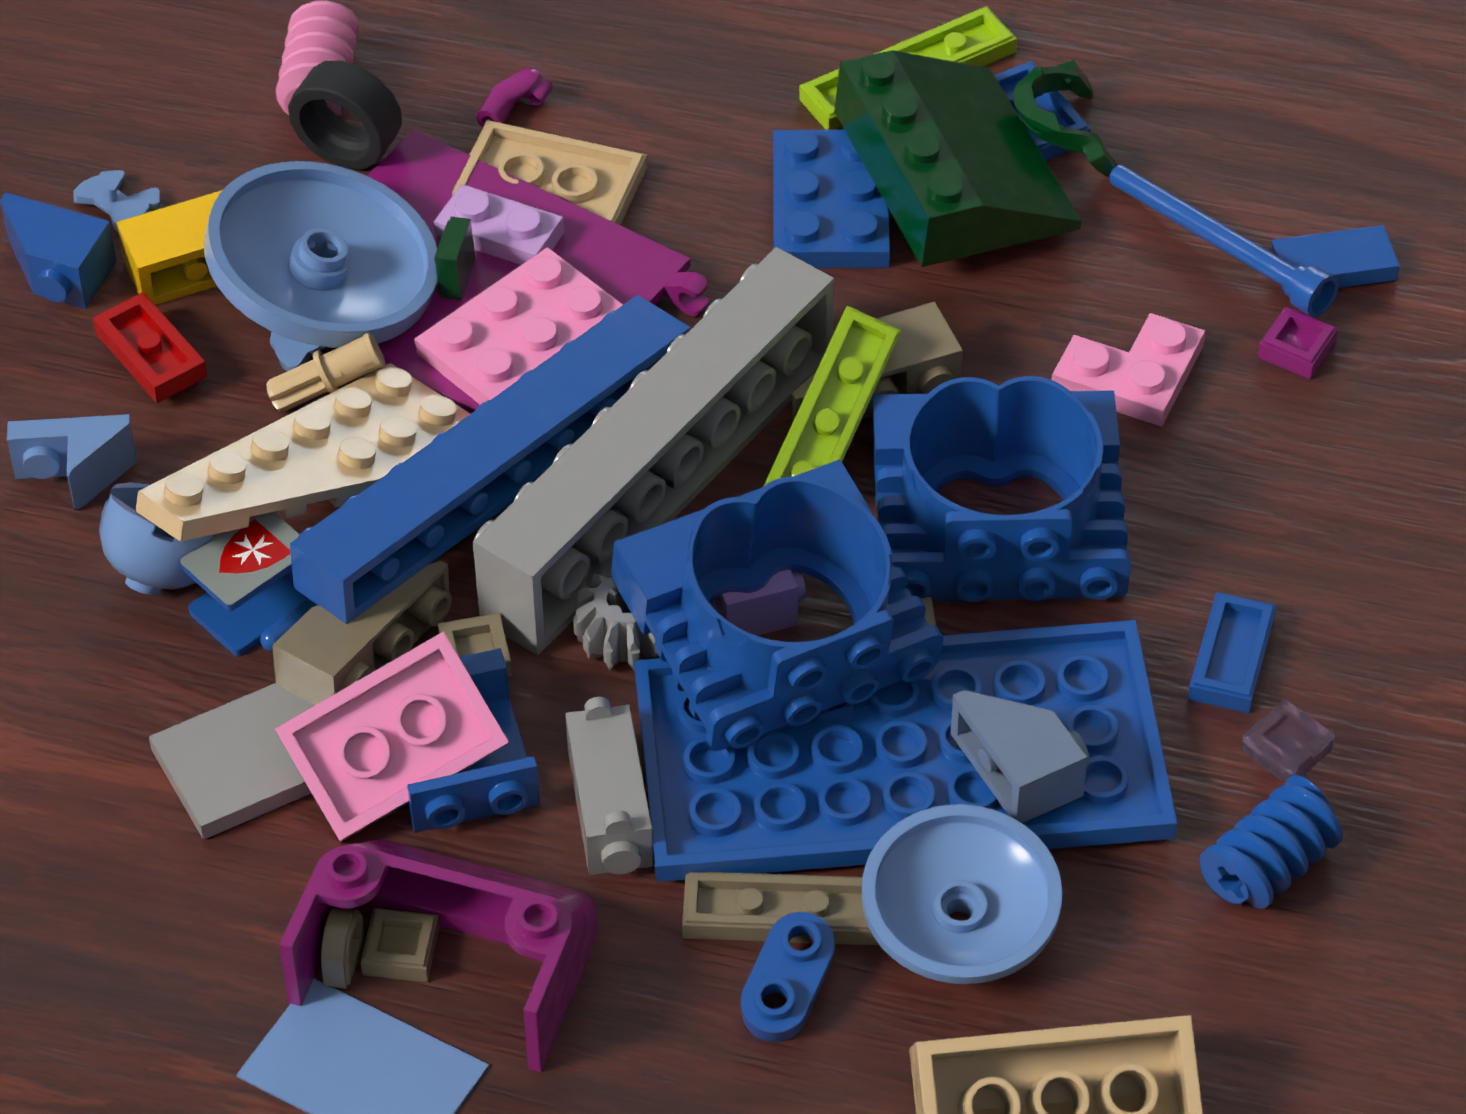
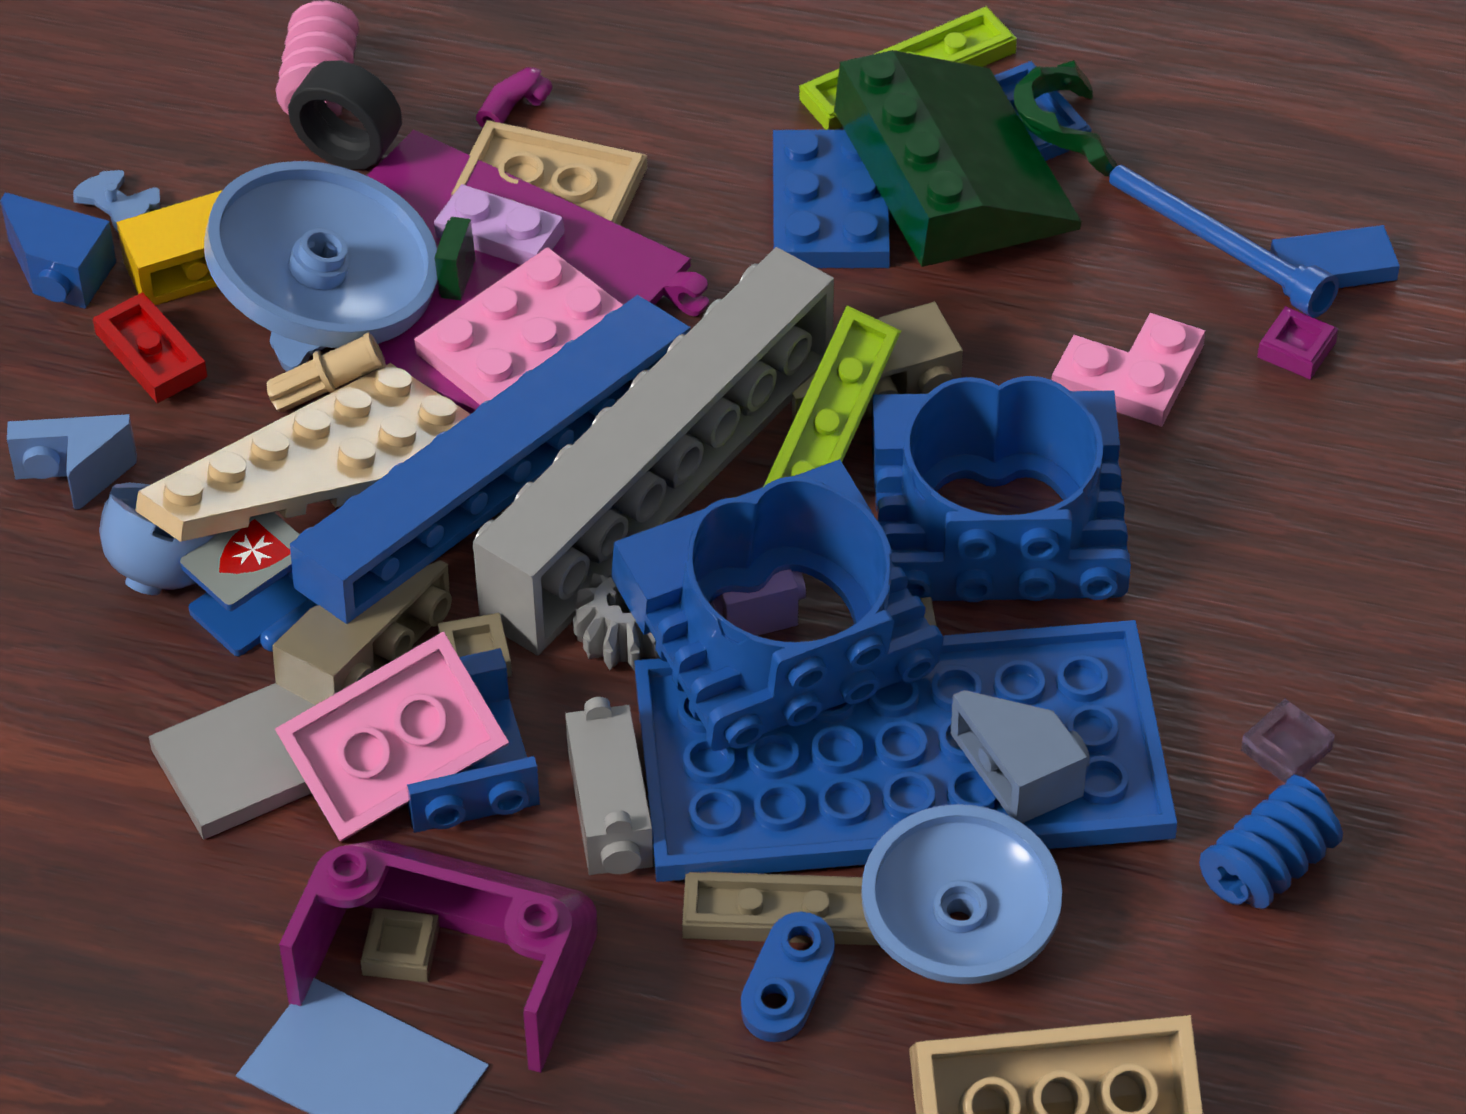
dark tan tile [321,906,365,989] -> none
blue tile [1188,592,1277,714] -> none

